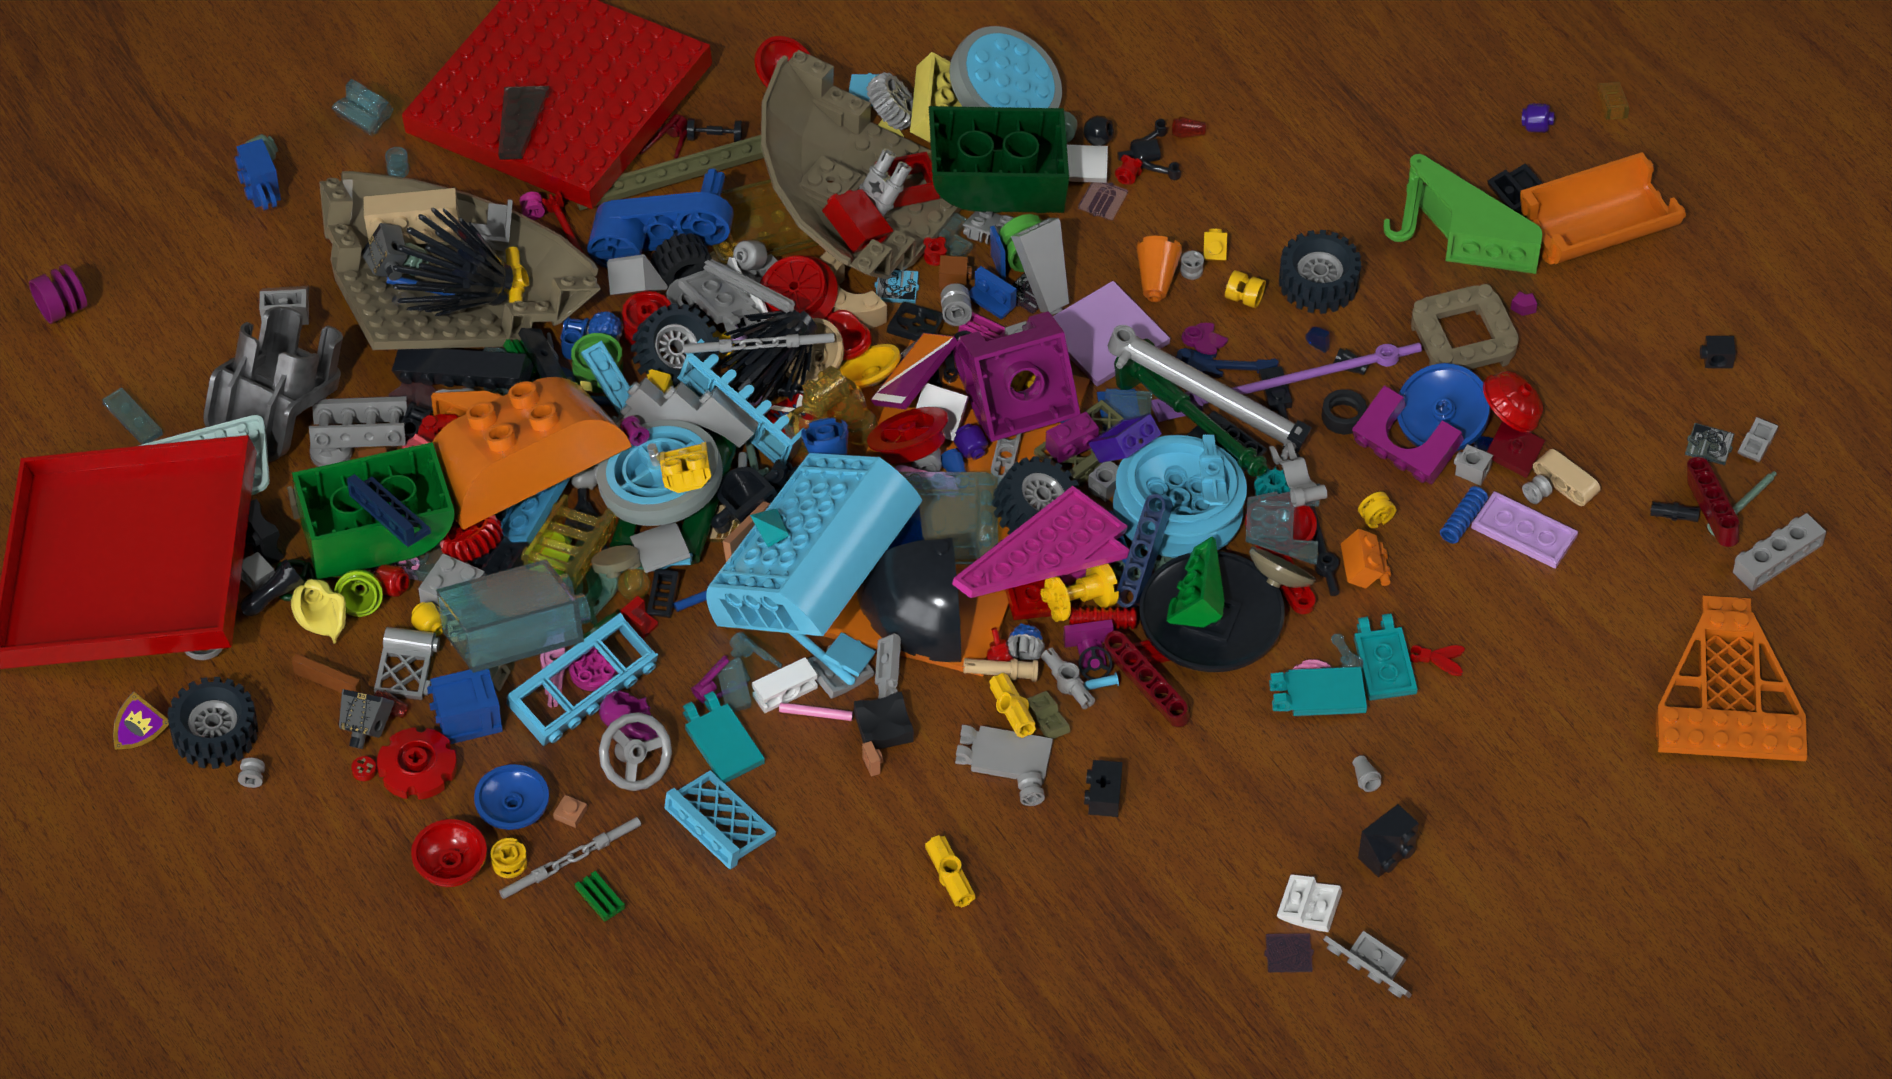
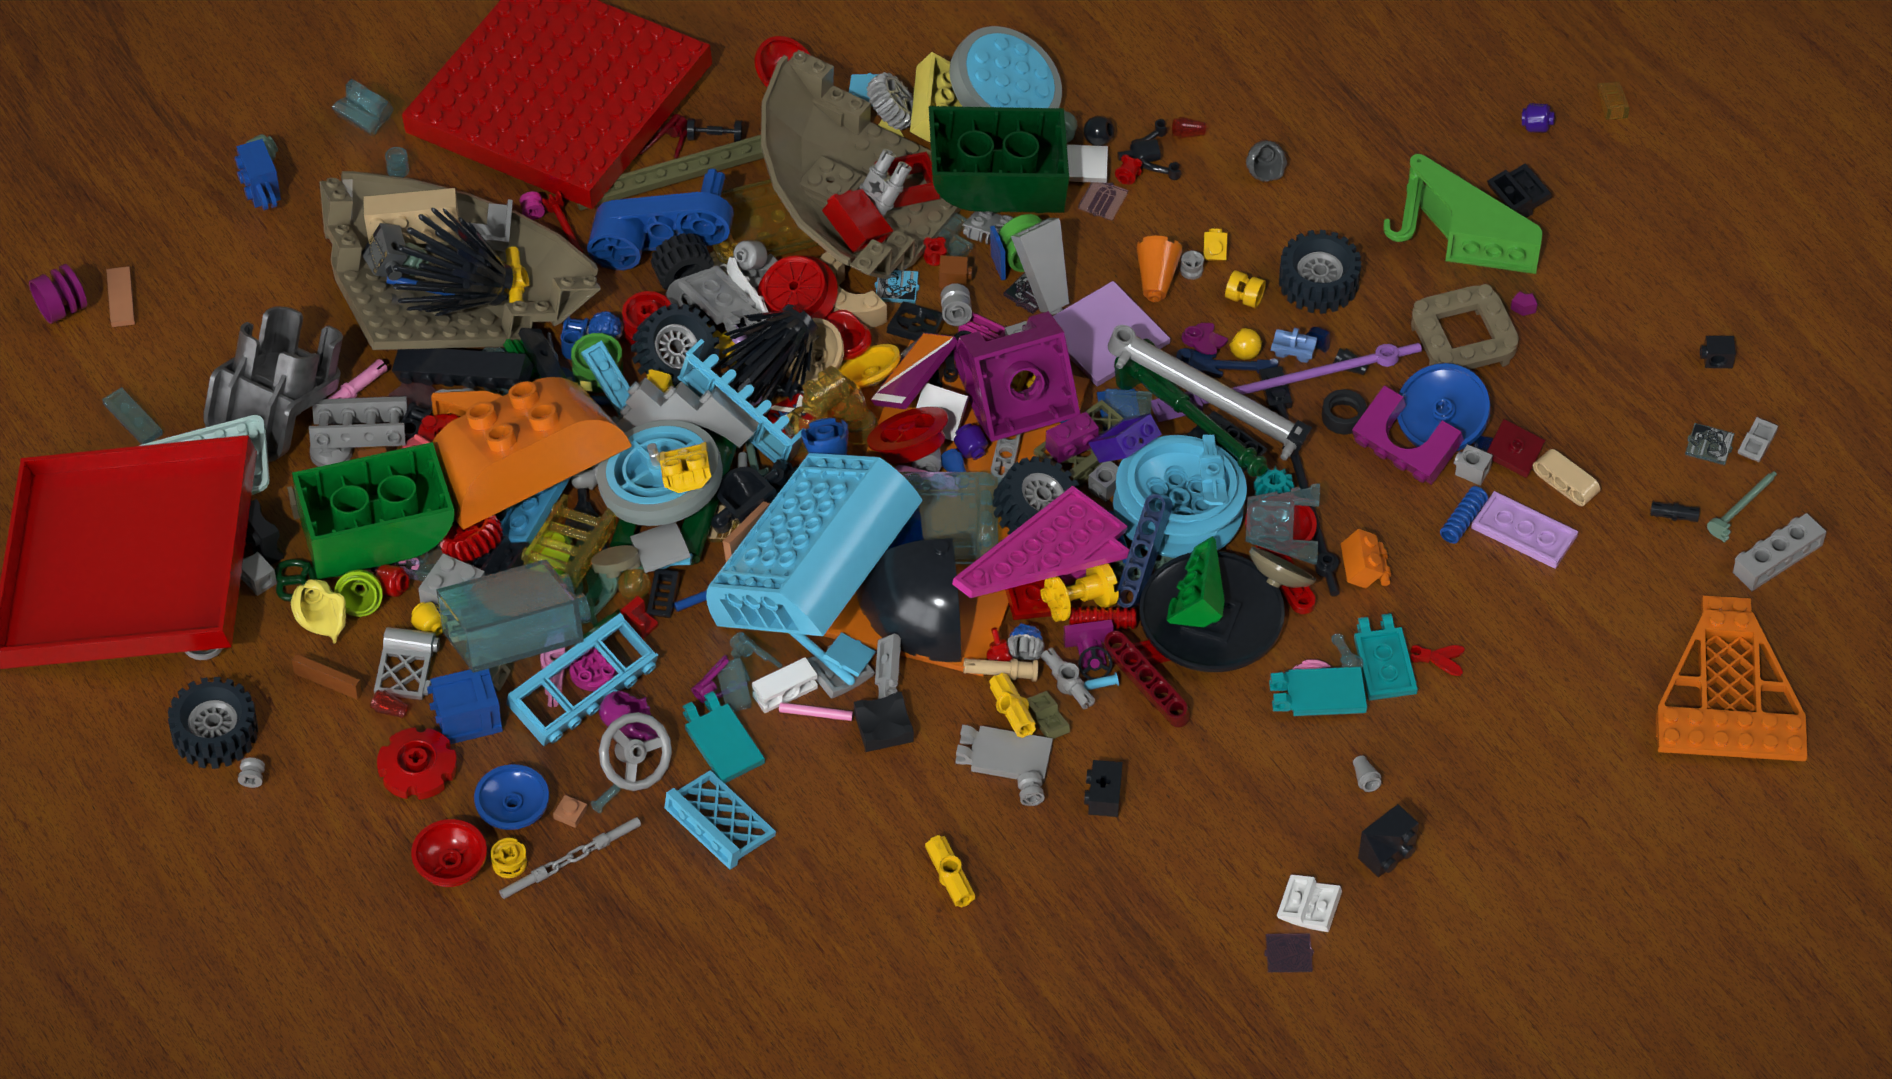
shield [113,692,169,750] -> none
black piece [240,559,305,616] -> none
light grey slope [259,286,309,325] -> none
dark grey torso [339,689,394,749] -> none
dark blue fence [347,474,431,547] -> none
red tile [351,756,377,781] -> none
clear smoke wing [498,86,550,159] -> none
green tile [575,871,625,922] -> none
light grey slope [607,254,668,295] -> none
magenta bush [620,415,650,446] -> none
light grey piece [684,333,835,354] -> none
light grey axle [703,259,795,313] -> none
teal slope [750,509,789,548] -> none
nougat plate [862,741,883,777] -> none
blue bracket [969,266,1017,319] -> none
light grey flag [1269,442,1327,507] -> none
light grey bracket [1323,931,1412,998] -> none
yellow wheel [1358,492,1396,528] -> none
red hat [1483,371,1543,433] -> none
orange cylinder [1520,152,1686,265] -> none
light grey wheel [1522,475,1552,504] -> none
dark red beam [1687,457,1739,547] -> none
none -> nougat tile [106,267,135,327]
none -> bright pink pin [327,359,387,399]
none -> clear light blue piece [590,784,621,813]
none -> yellow piece [1229,328,1262,360]
none -> dark grey hair [1246,140,1287,182]
none -> medium blue hips [1271,327,1317,363]

